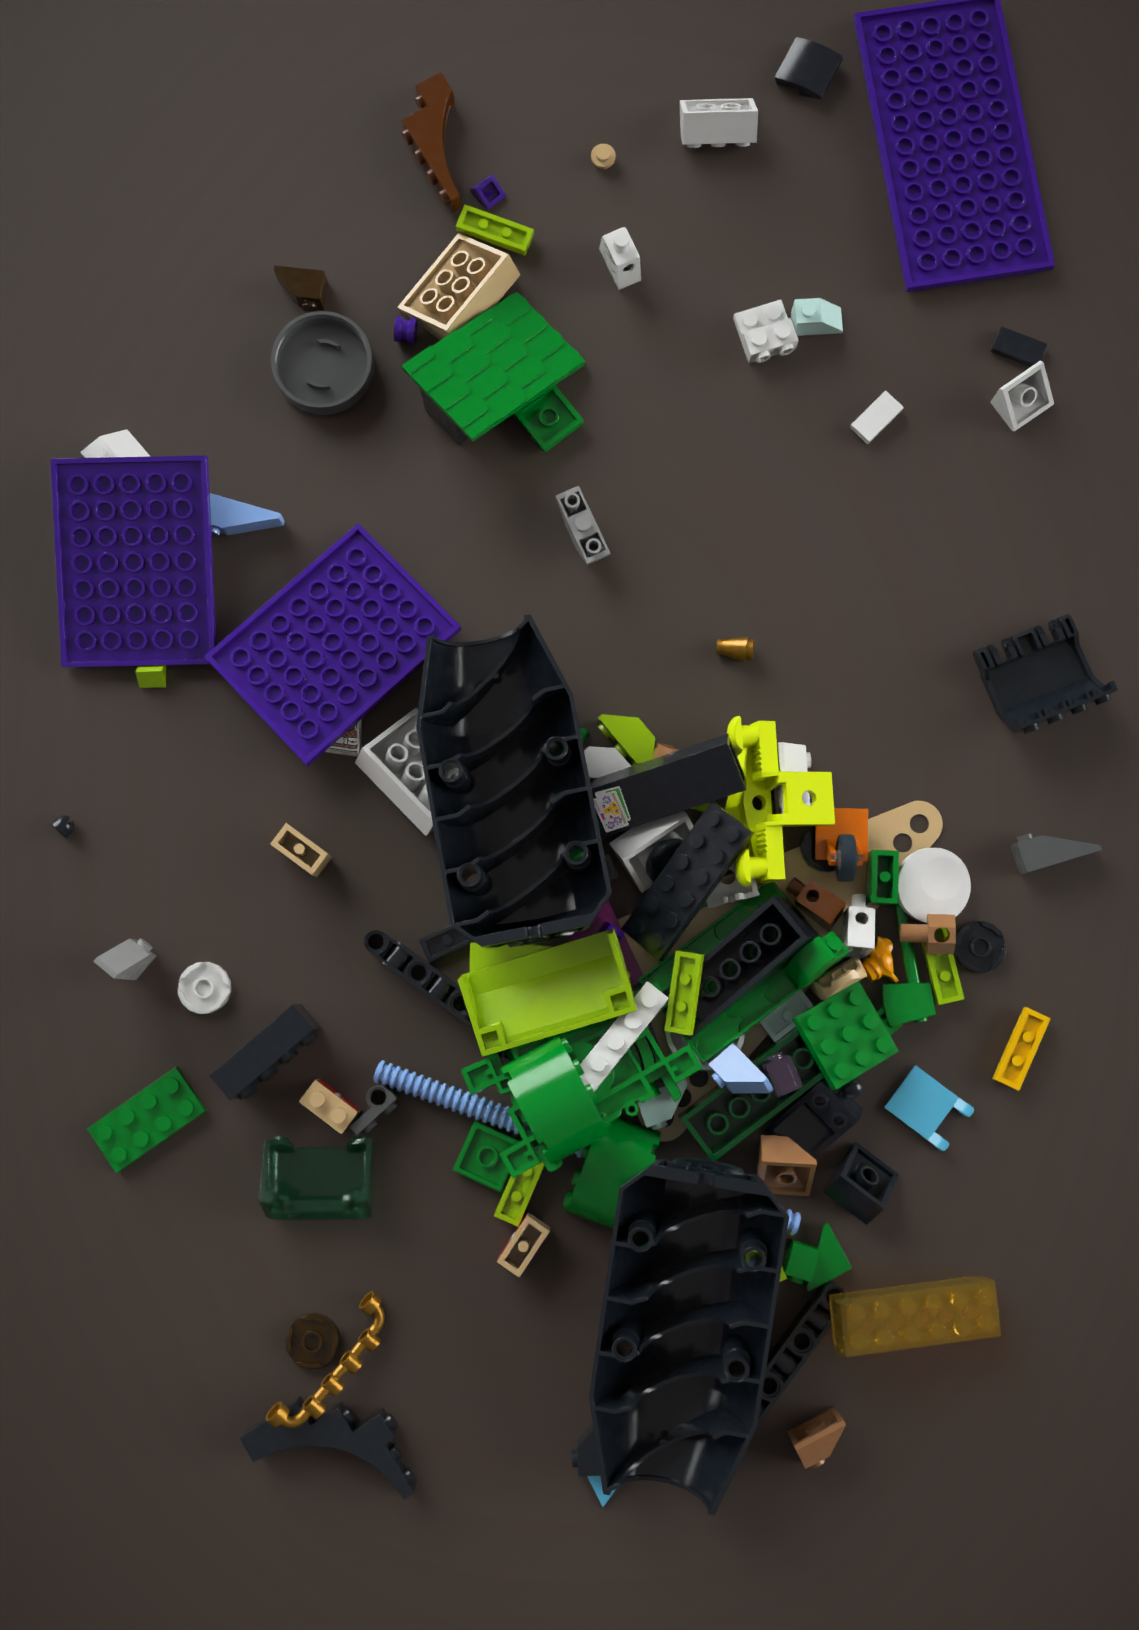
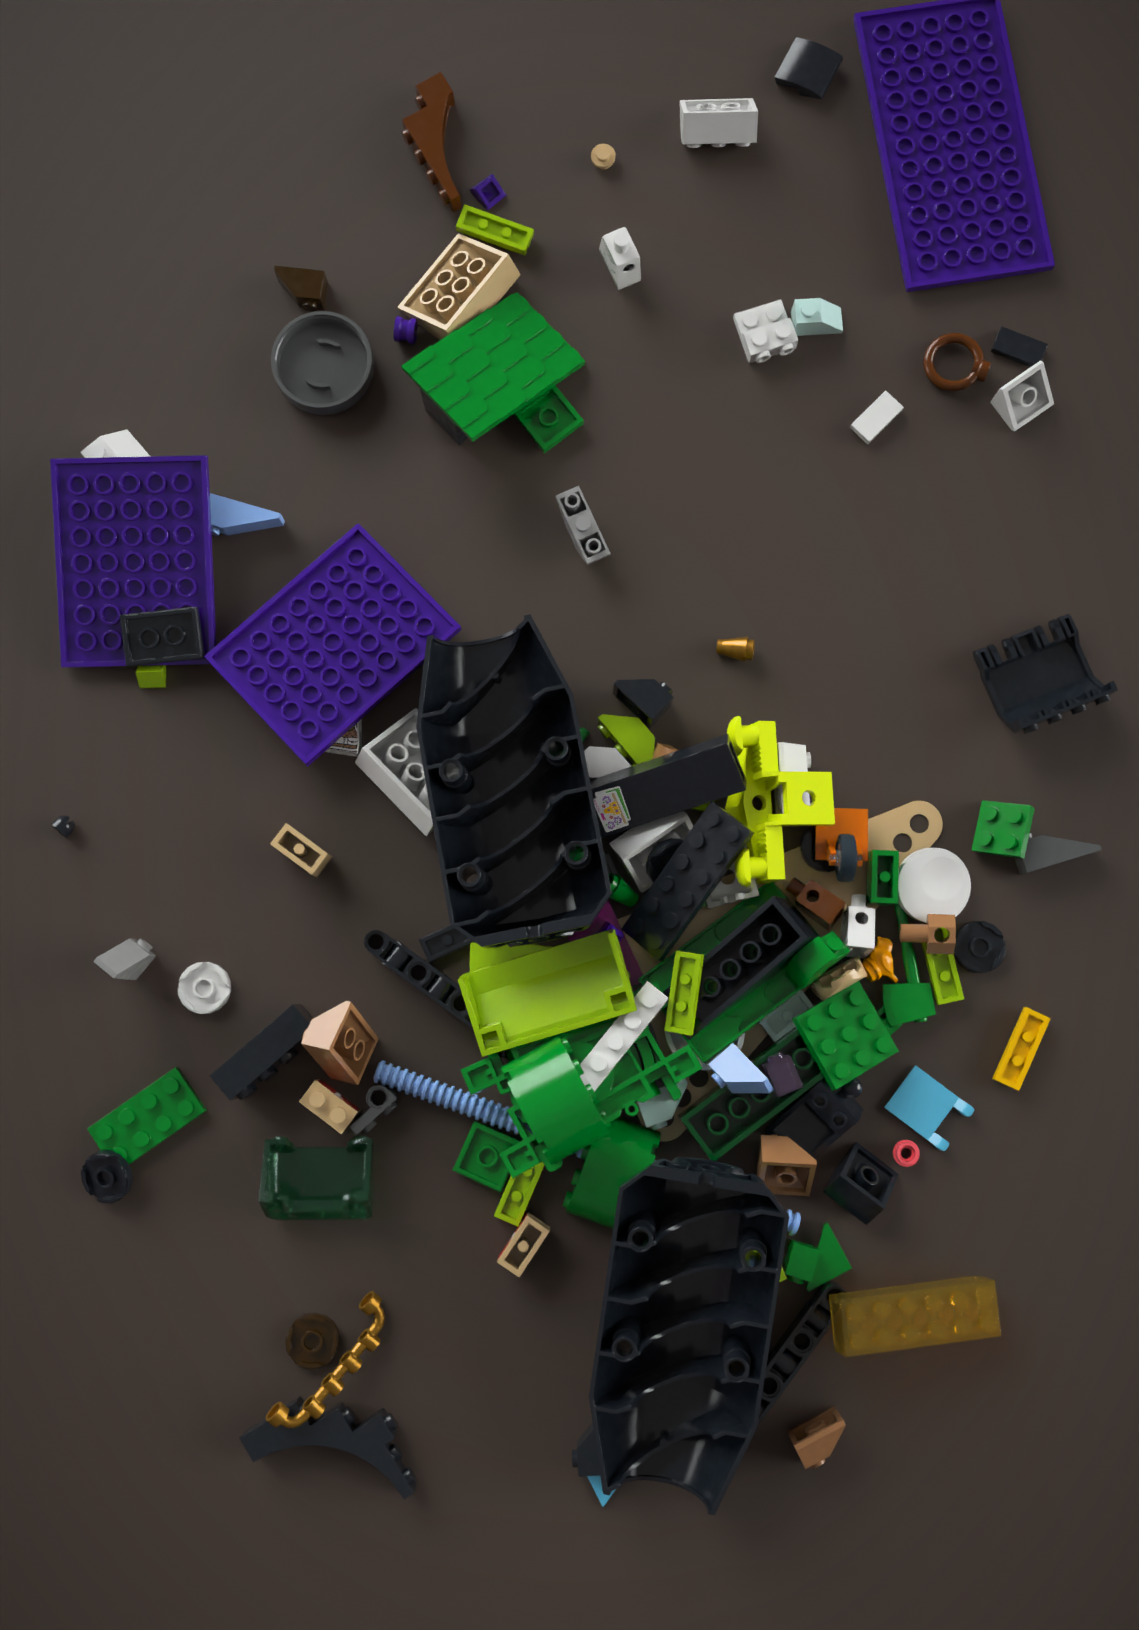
none -> black tile [81,1150,133,1204]
none -> black tile [120,607,205,667]
none -> medium nougat slope [301,1001,379,1085]
none -> green cone [608,873,639,907]
none -> black slope [613,679,674,729]
none -> coral plate [892,1140,920,1167]
none -> reddish brown piece [923,333,991,391]
none -> green plate [972,800,1035,859]

